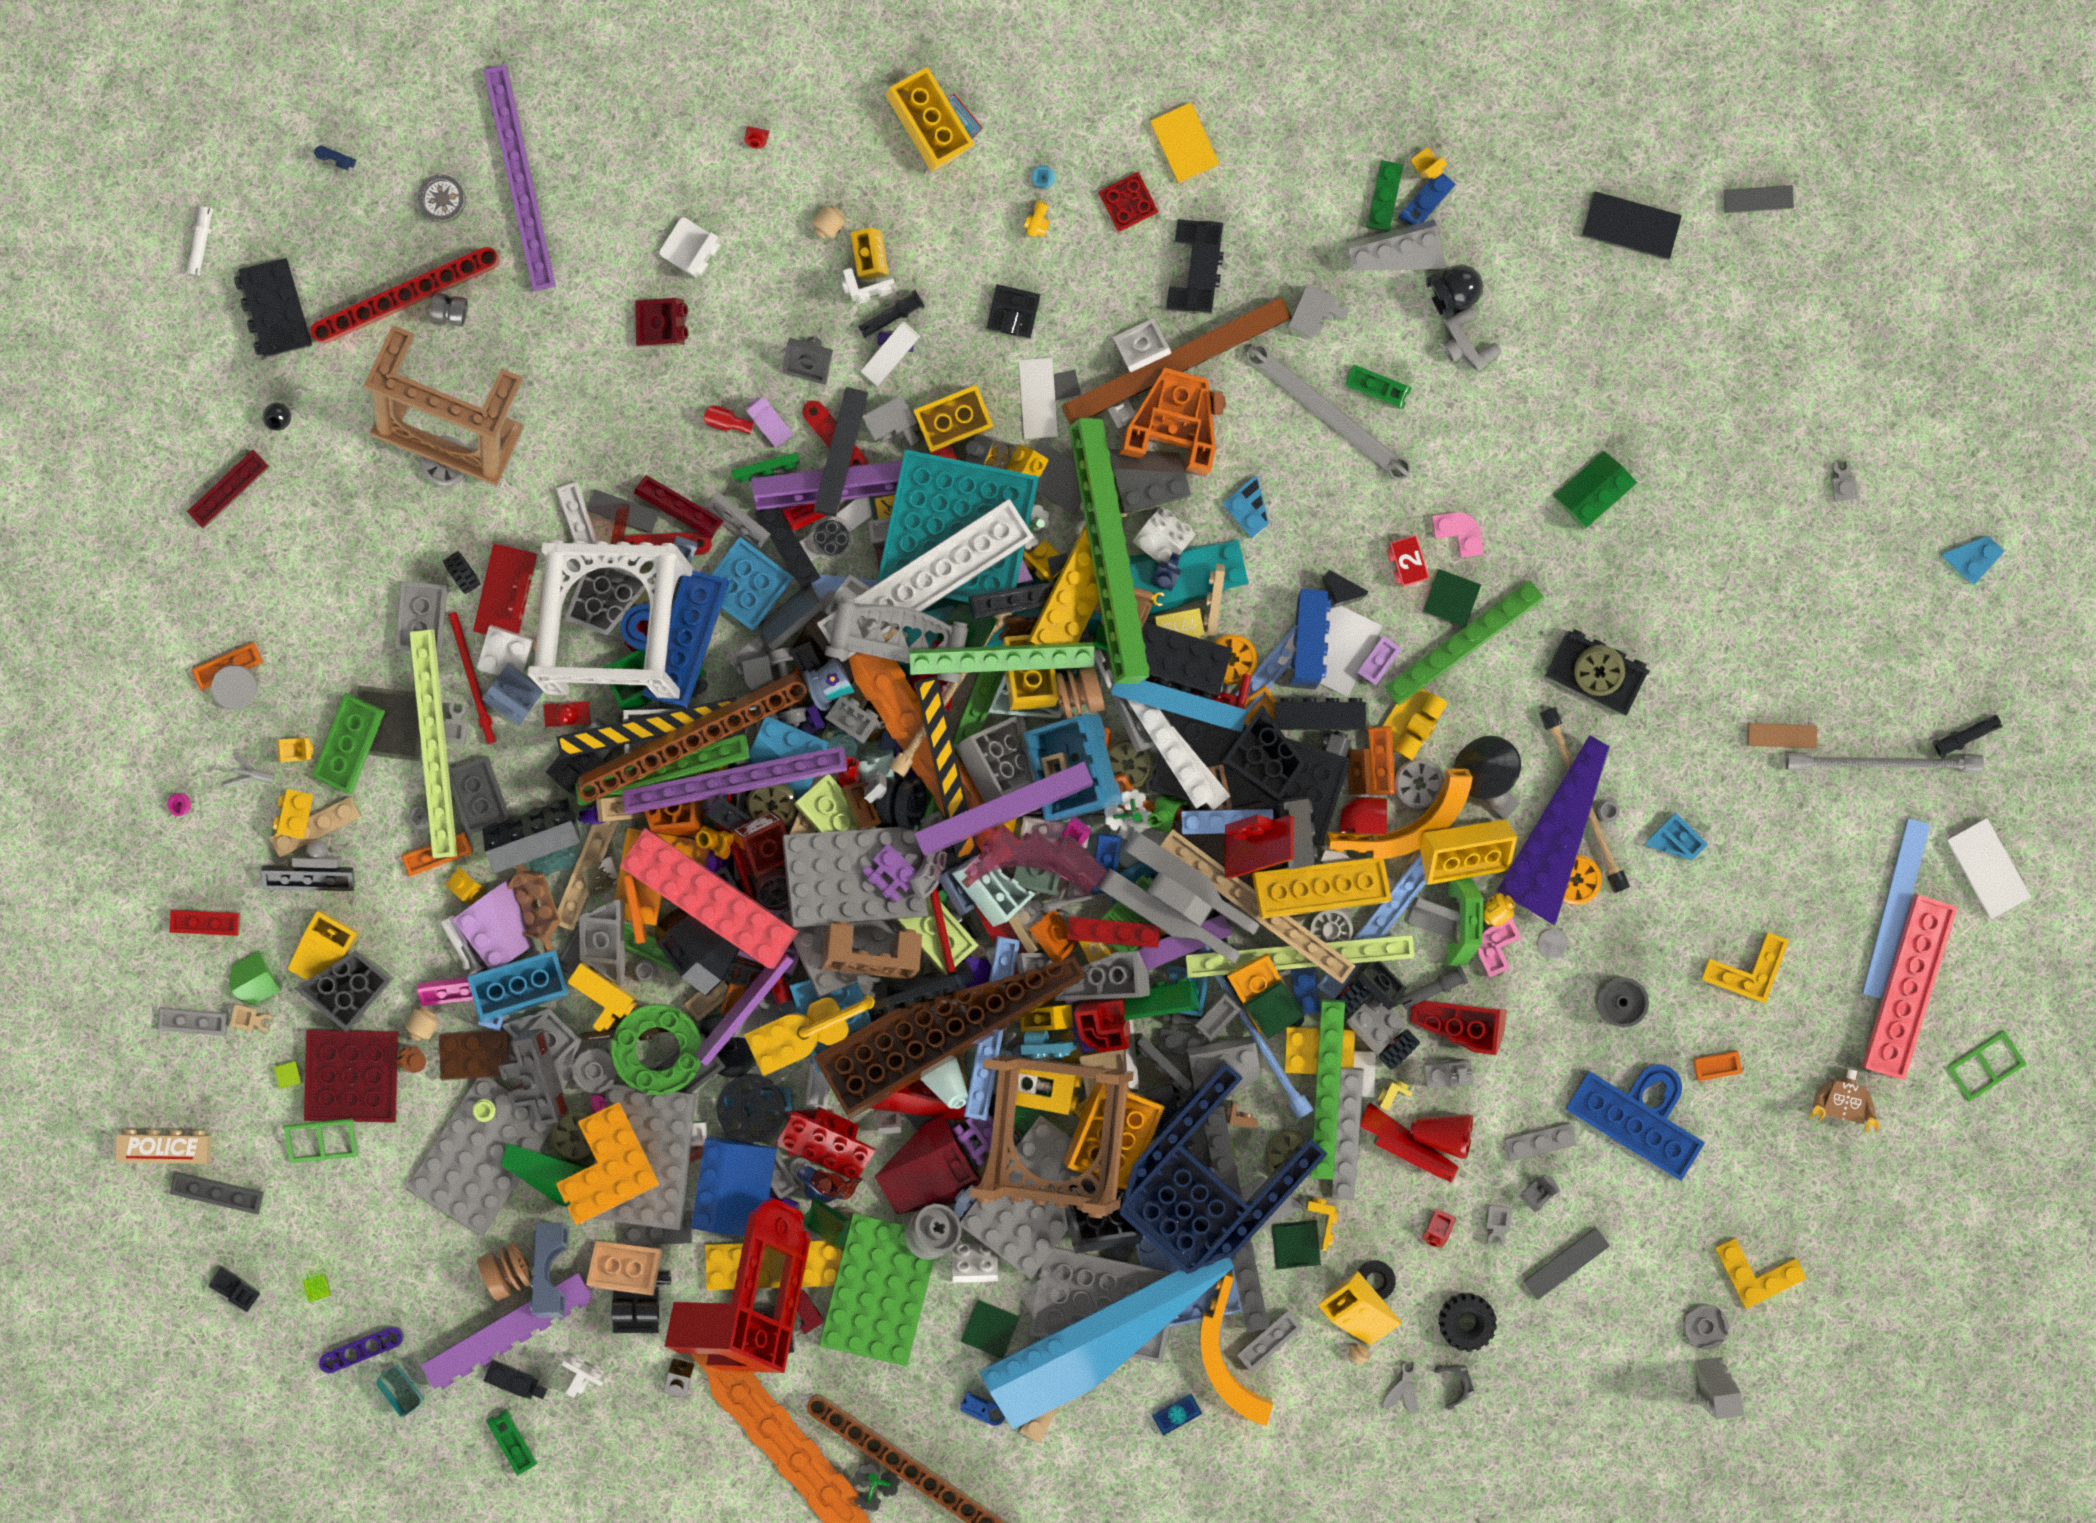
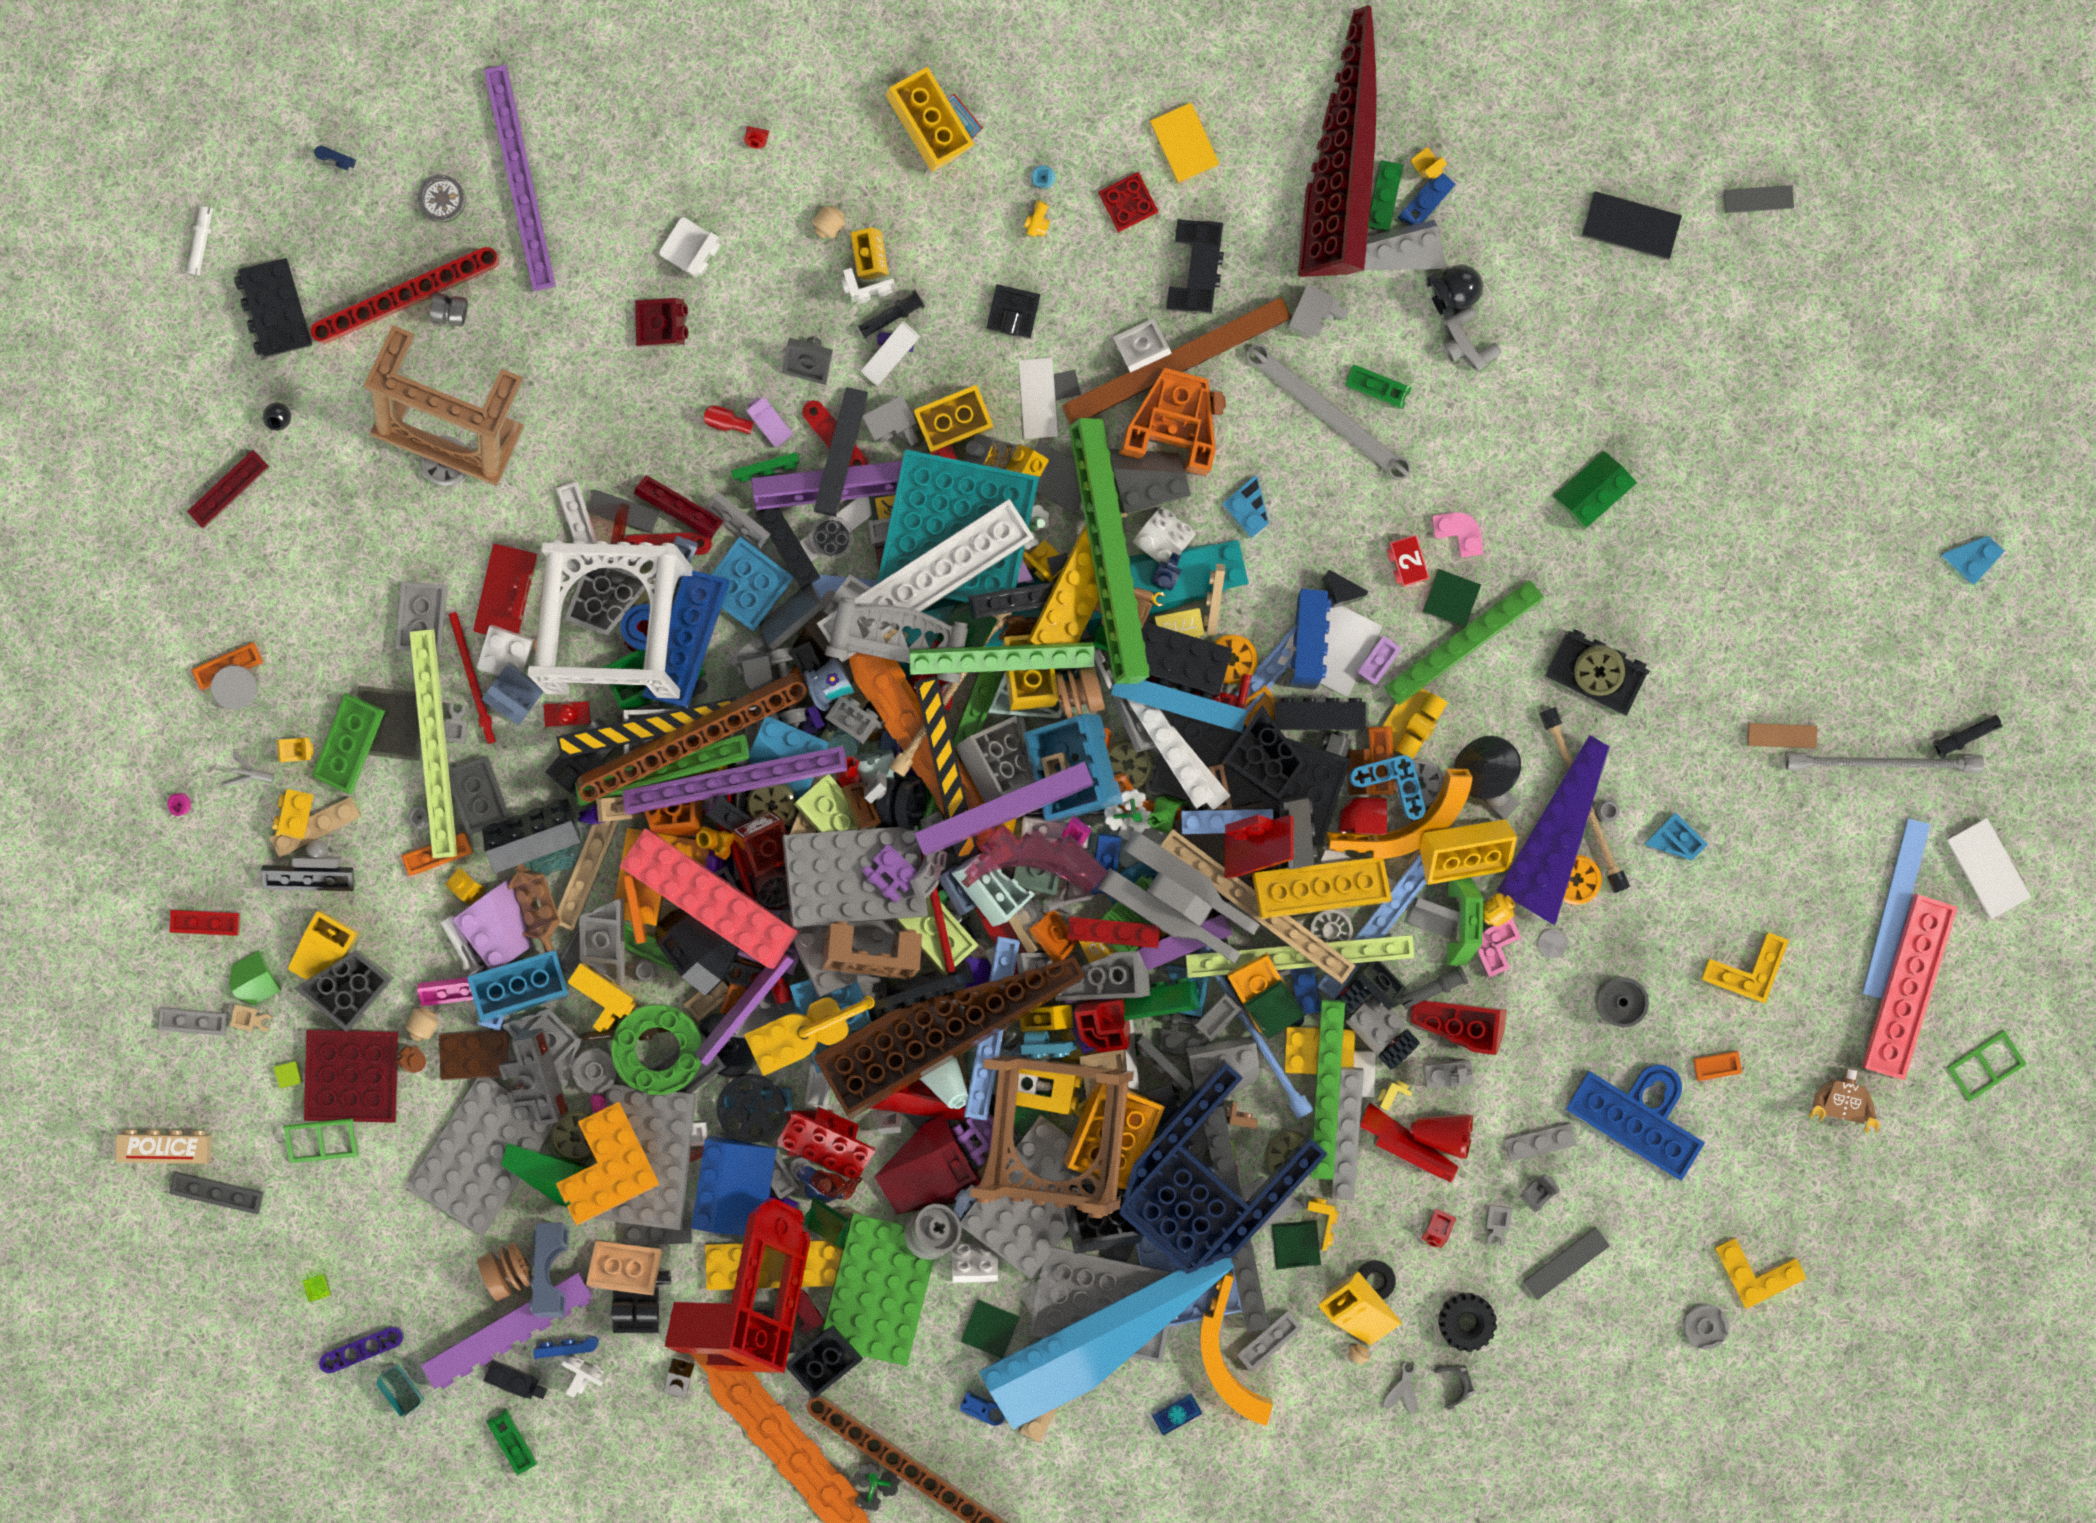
black slope [209,1265,260,1312] -> none
black tyre [443,551,481,594] -> none
yellowish green plate [473,1099,496,1122] -> none
sticker [581,857,618,896] -> none
red plate [782,503,827,531] -> none
white tile [1107,399,1135,429] -> none
light grey wedge [1695,1357,1744,1420] -> none
light grey plate [1831,461,1858,502] -> none
none -> blue plate [533,1335,599,1359]
none -> black slope [786,1325,863,1399]
none -> dark red wedge [1298,5,1377,277]
none -> dark azure beam [1349,755,1425,820]

